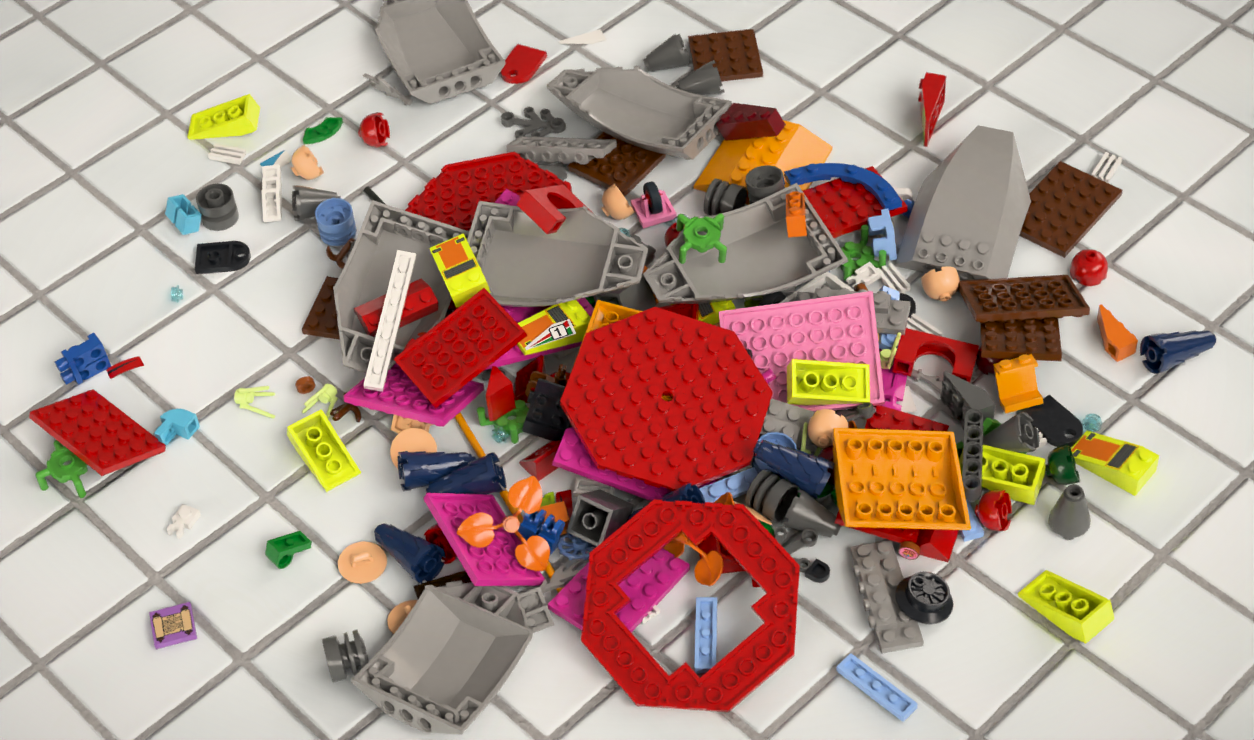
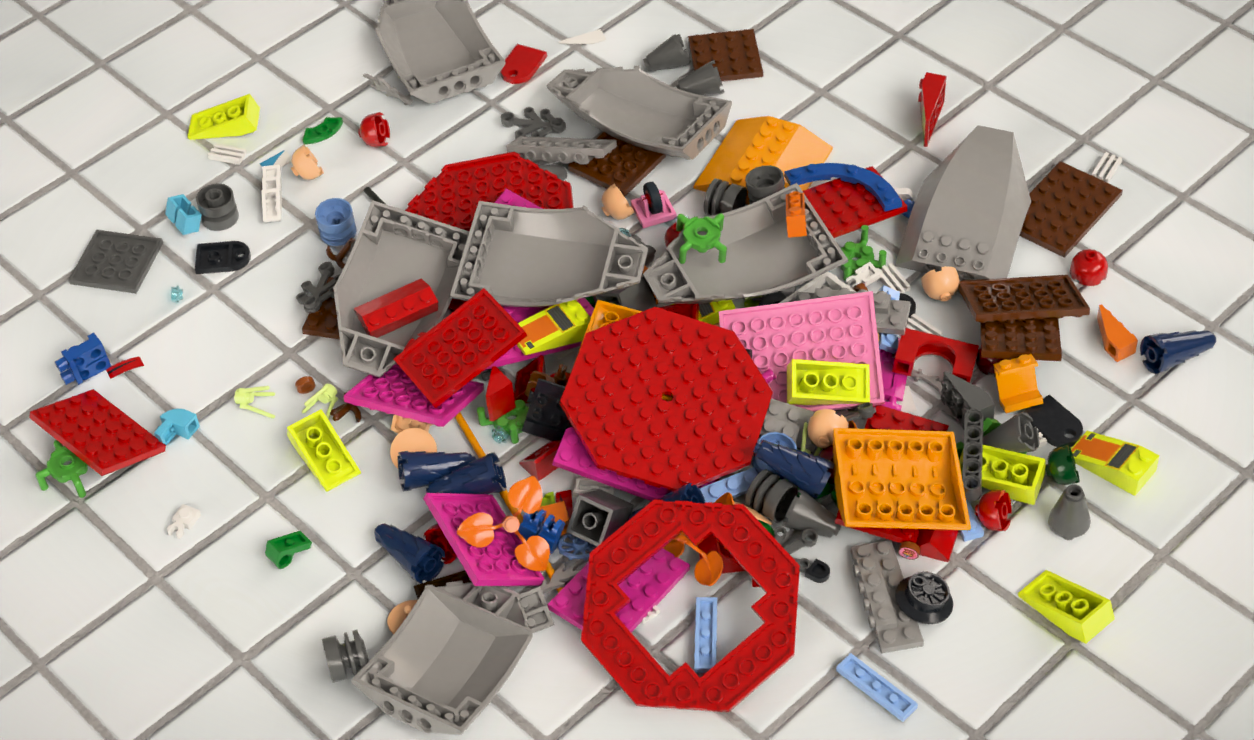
tile [149,602,197,649] -> none
dark grey cone [292,185,341,221] -> none
light nougat shield [338,542,387,584] -> none
white plate [363,250,416,392] -> none
neon yellow slope [429,233,491,308] -> none
red arch [516,184,593,234] -> none
sticker [525,319,576,350] -> none
dark red wedge [716,103,786,141] -> none
light blue panel [867,208,897,260] -> none
yellowish green plant [880,332,901,369] -> none
clear light blue plate [1082,414,1102,432] -> none
none -> dark grey tile [69,230,163,294]
none -> dark grey plant [296,262,340,313]

